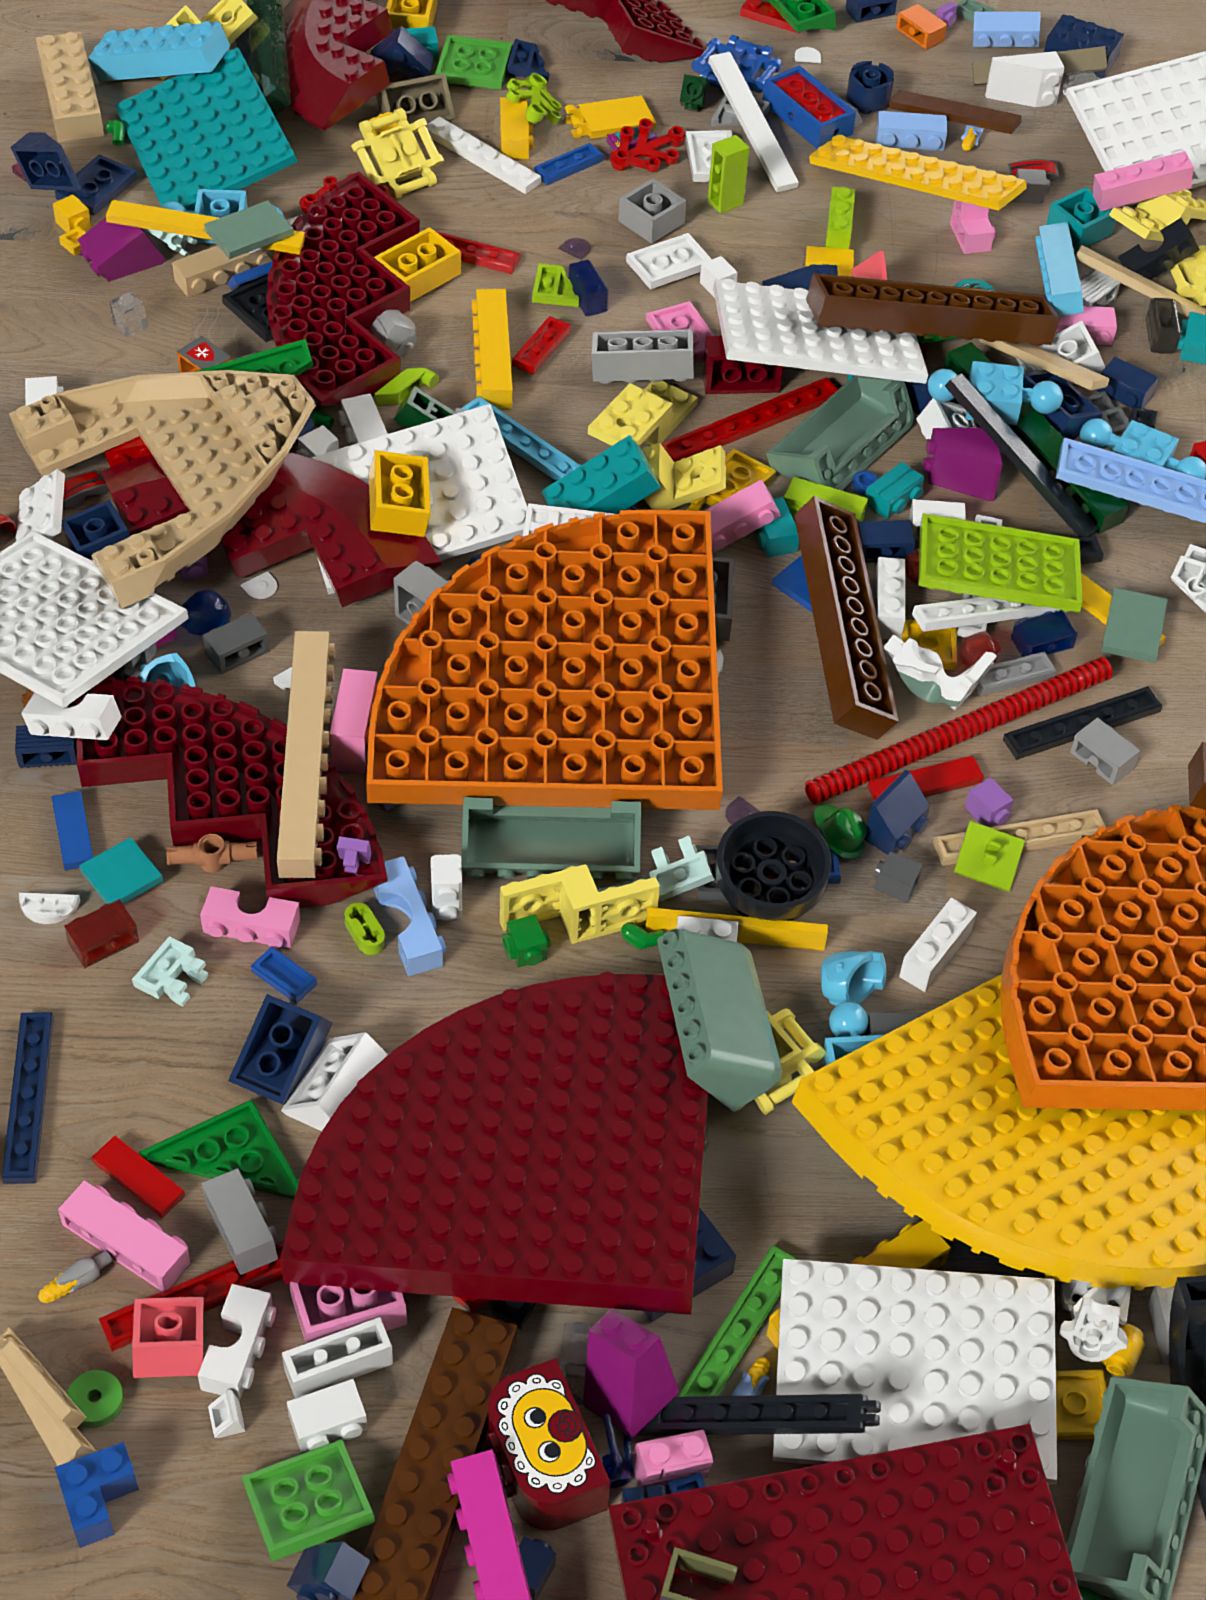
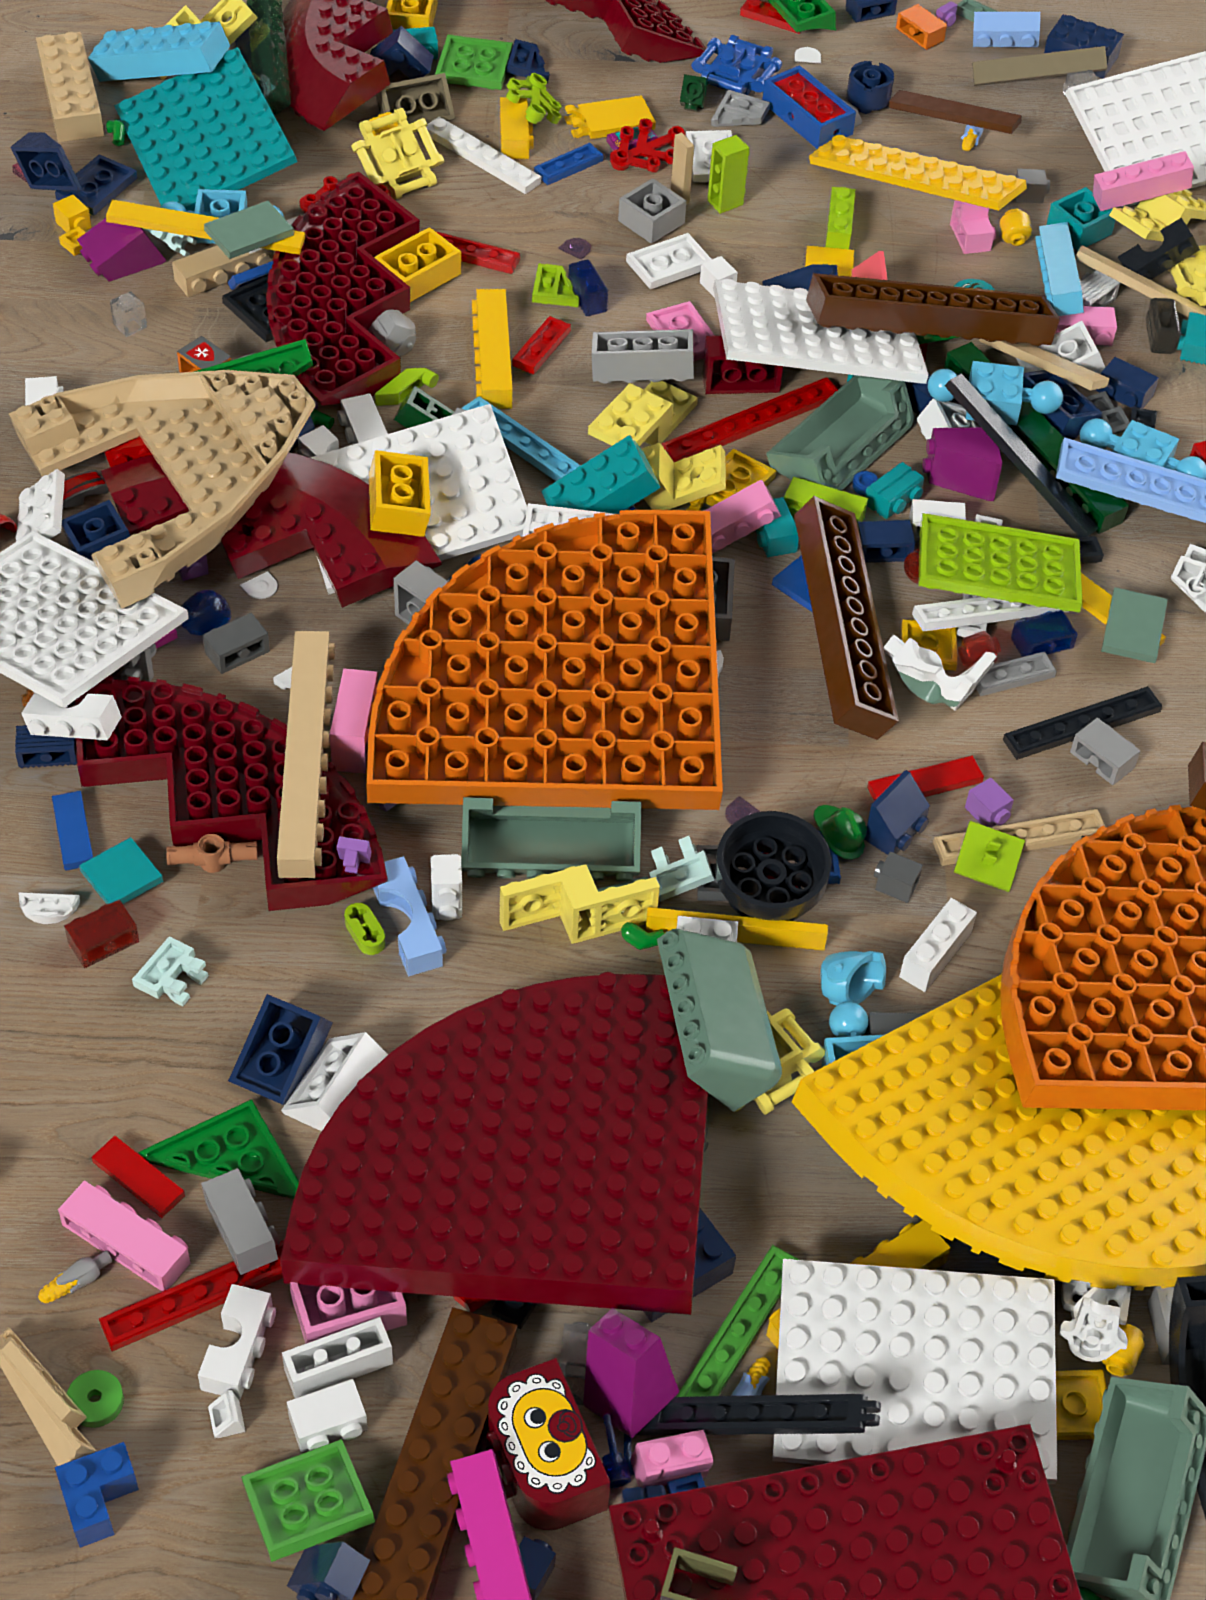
dark blue tile [1,1012,54,1184] -> none
coral slope [132,1297,204,1378] -> none
medium azure helmet [138,653,196,687] -> none
bright pink arch [200,886,300,949] -> none
blue tile [251,946,317,1004] -> none
green brick [502,914,551,968] -> none
white tile [708,52,799,193] -> none
red piece [805,657,1113,805] -> none
white arch [874,557,905,640] -> none
light blue brick [876,111,947,151] -> none
white slope [985,51,1065,107] -> none
slope [1008,159,1060,182] -> none
none -> tan tile [671,133,694,204]
none -> yellow head [999,209,1032,246]

